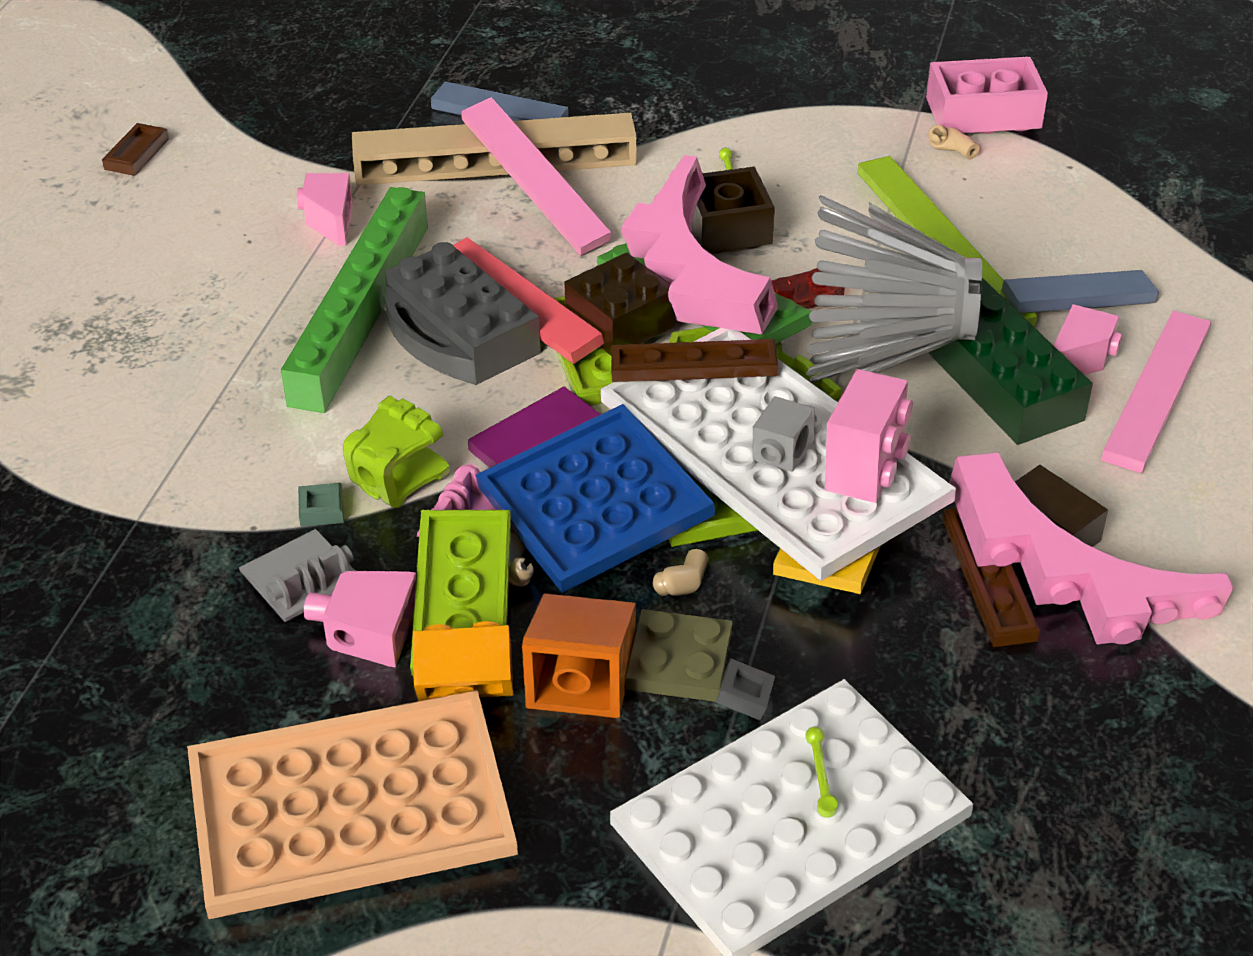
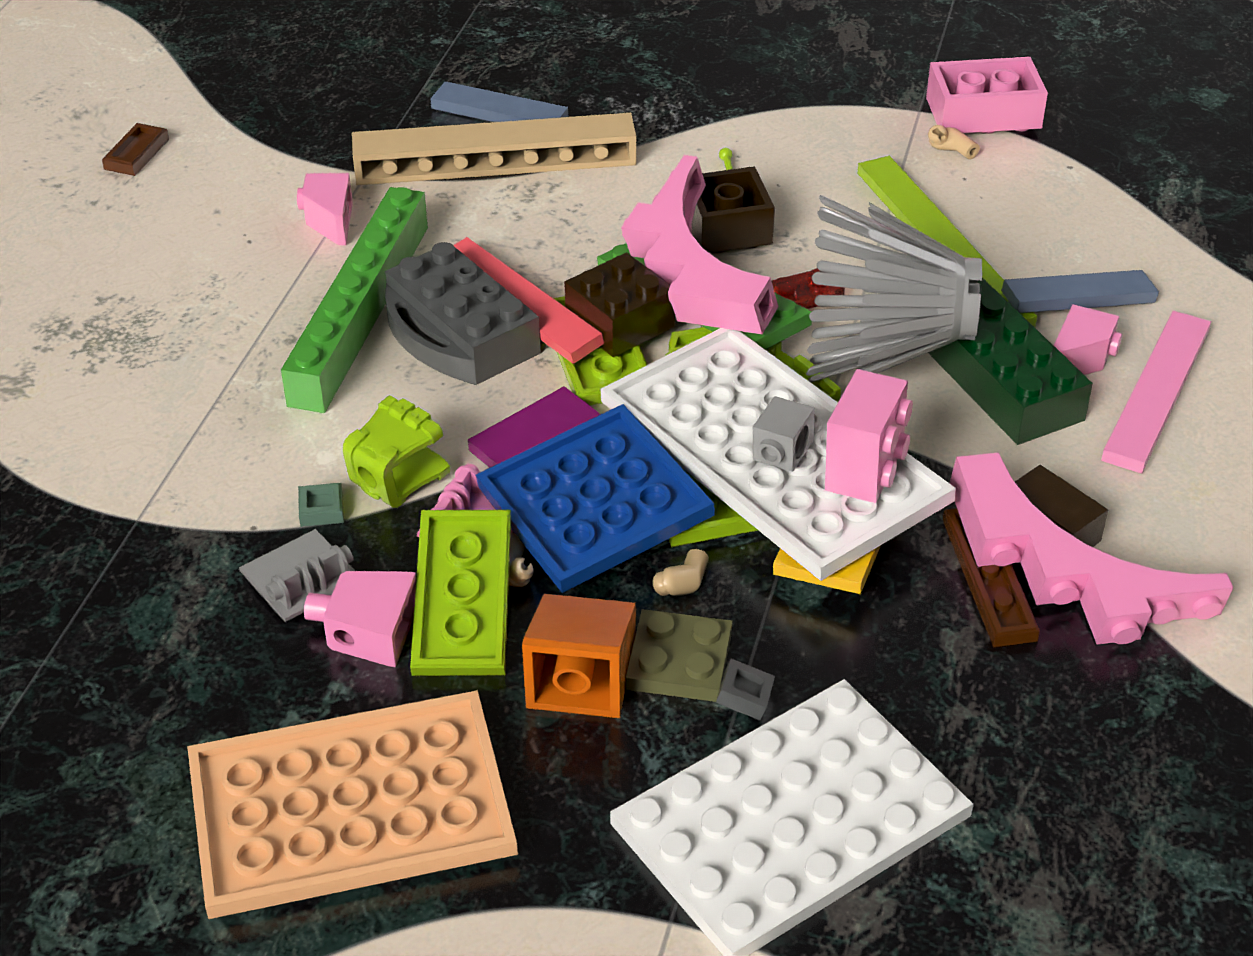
light orange brick [413,621,513,701] -> none
bright pink tile [461,97,611,256] -> none
reddish brown tile [611,339,778,382] -> none
lime hinge [805,726,838,818] -> none

